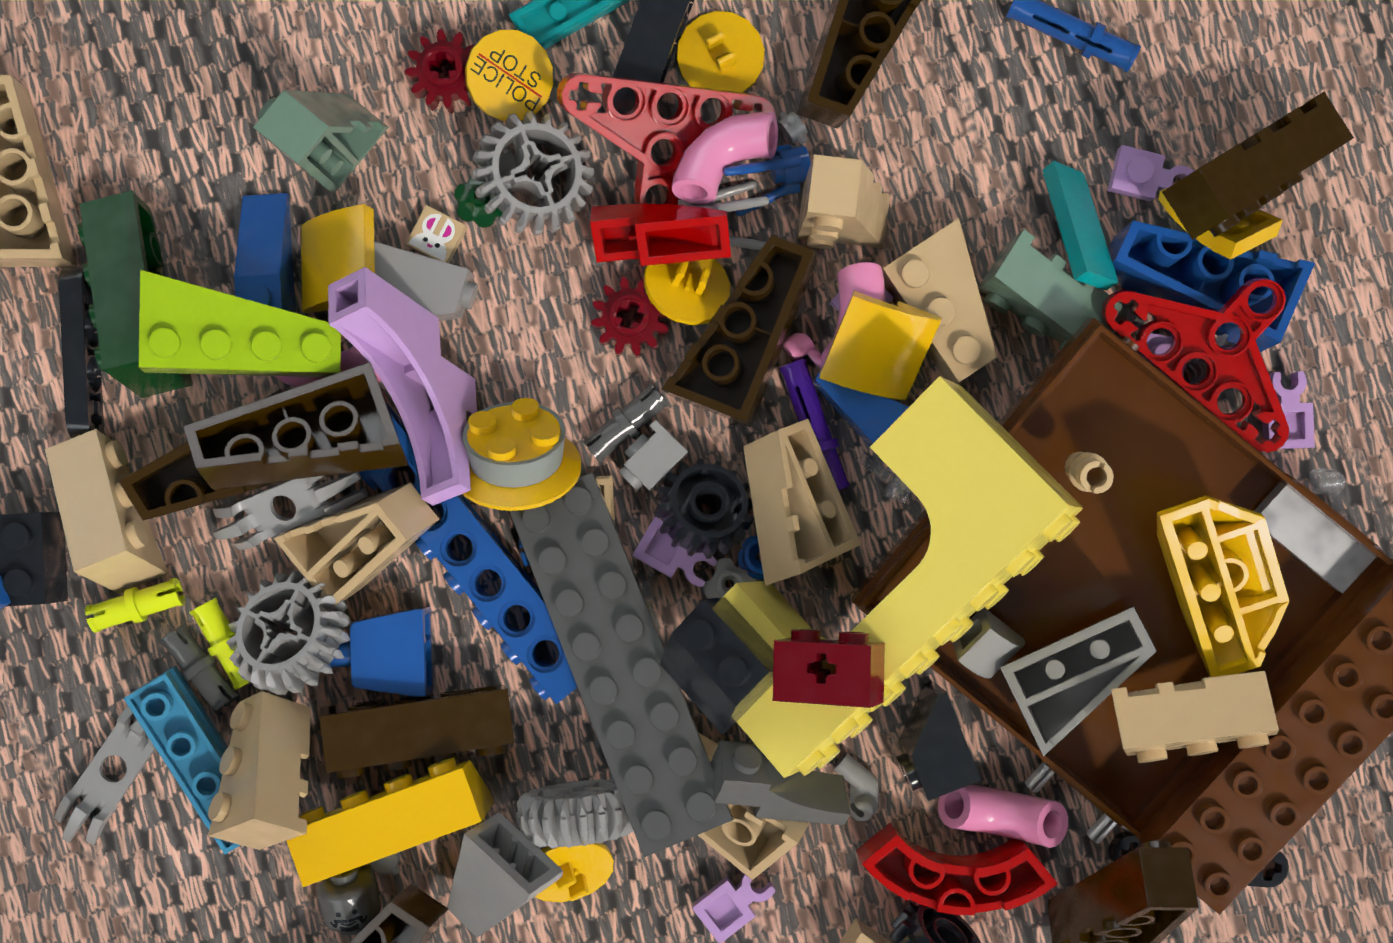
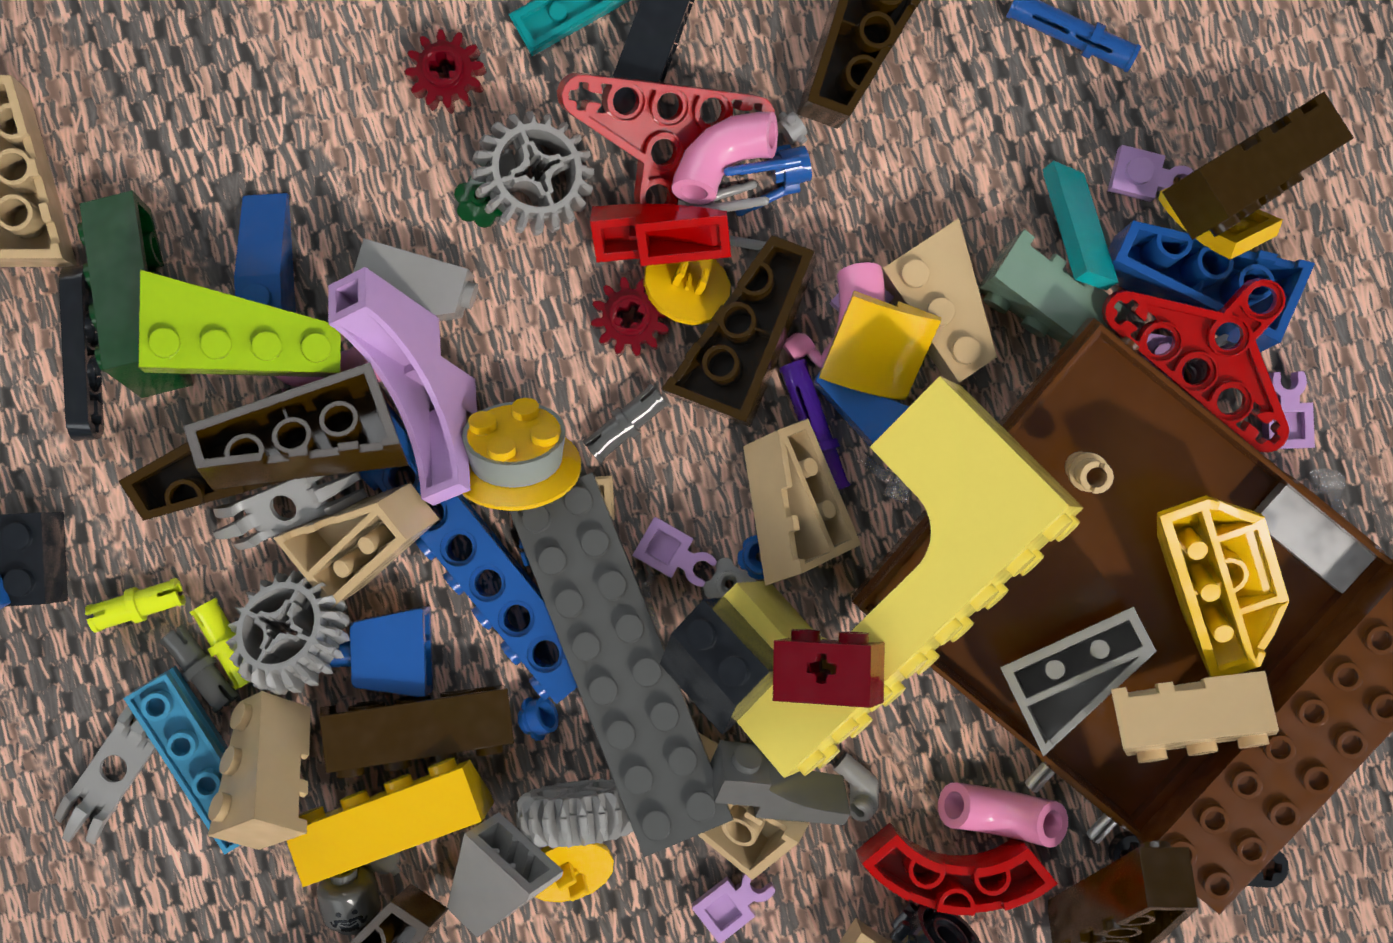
tan wedge [45,429,169,593] -> none
sand green wedge [253,90,389,194] -> none
yellow slope [301,204,375,314] -> none
tile [406,205,468,263] -> none
yellow piece [465,30,553,121] -> none
light grey brick [619,420,688,491] -> none
black gear [654,459,754,559] -> none
yellow piece [677,11,765,93] -> none
tan wedge [797,154,890,249] -> none
black slope [896,681,981,801] -> none
light grey brick [953,608,1025,678] -> none
none -> blue plate [518,697,559,741]

